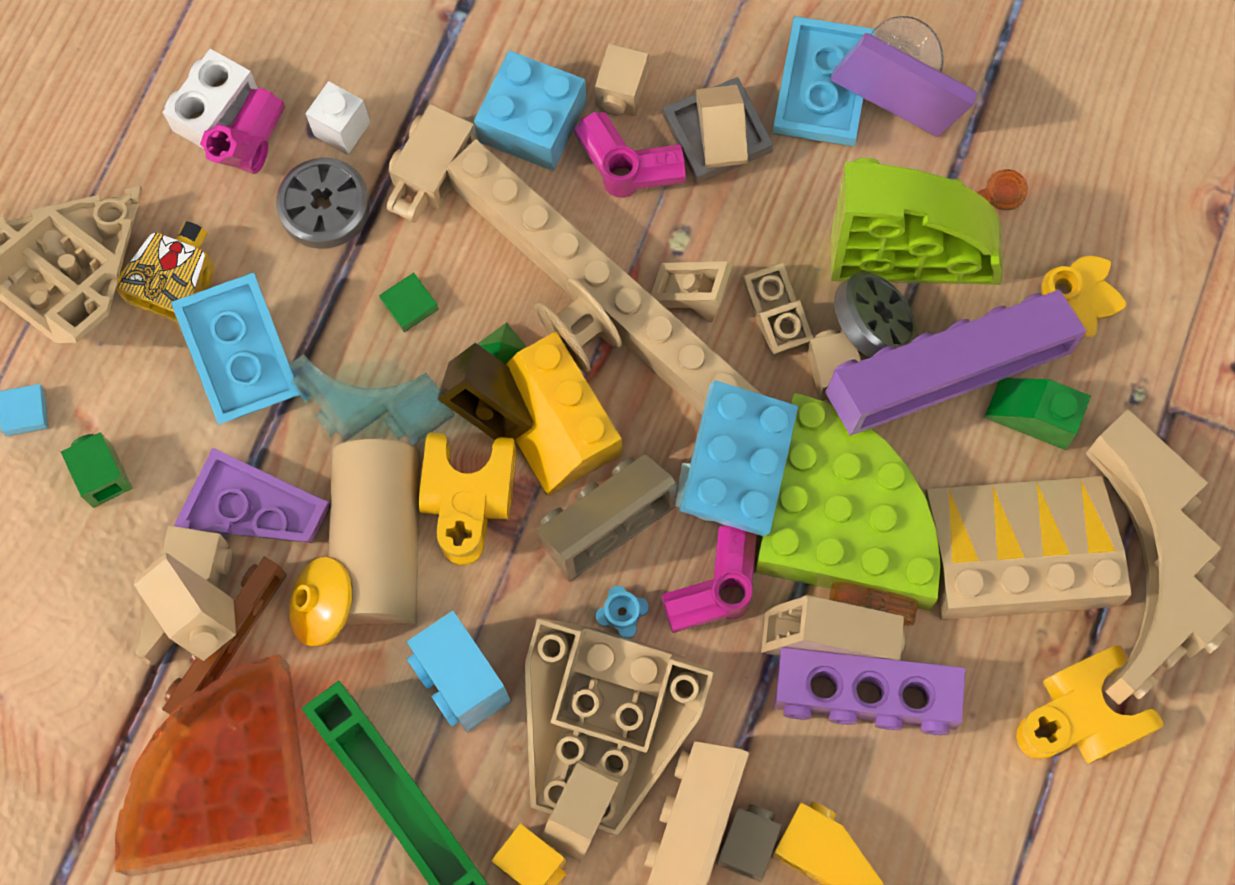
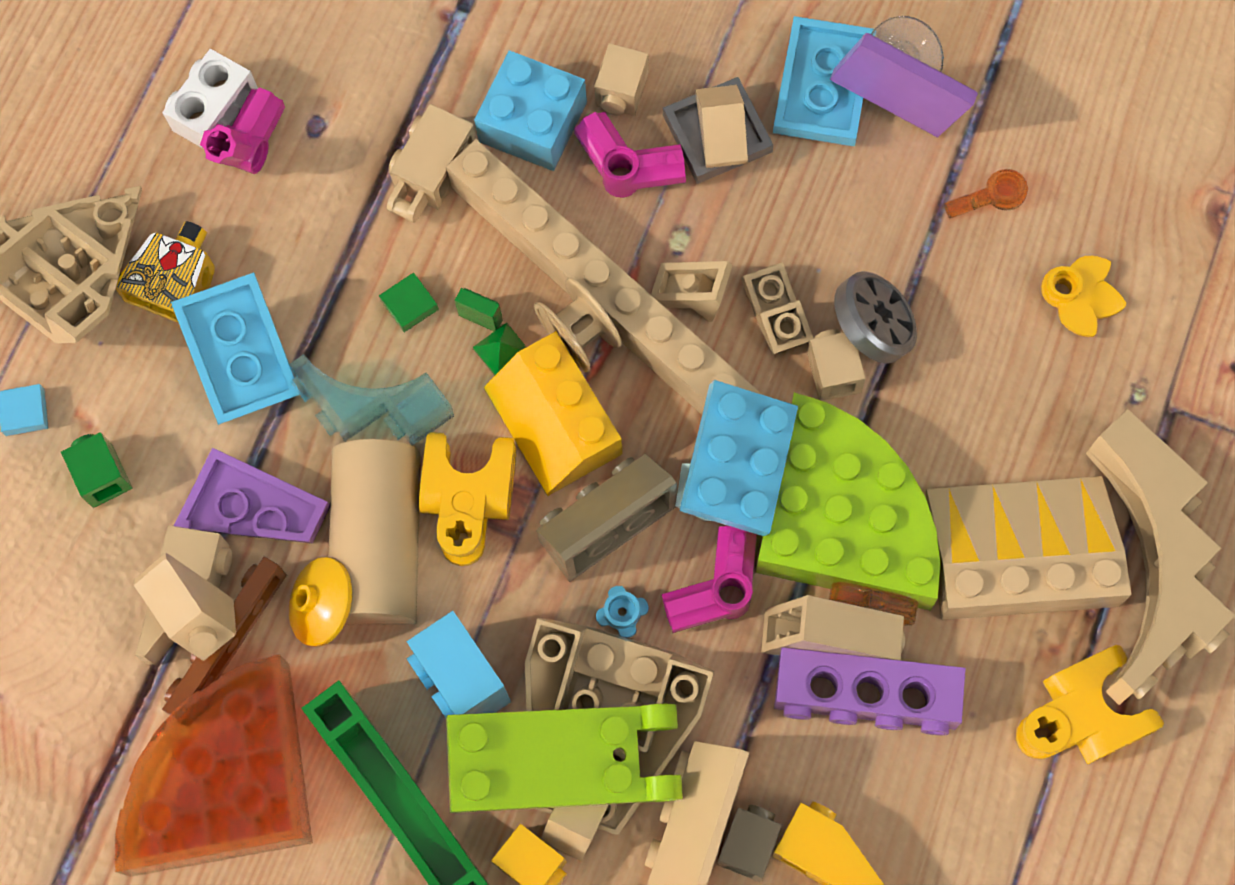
flat silver wheel [276,158,370,249] -> none
white brick [305,81,371,155] -> none
dark brown slope [437,343,533,440] -> none
medium lavender brick [825,289,1086,436] -> none
lime brick [831,158,1003,285] -> none
green slope [984,378,1091,450] -> none
none -> lime hinge [446,704,683,813]
none -> green tile [454,288,503,331]

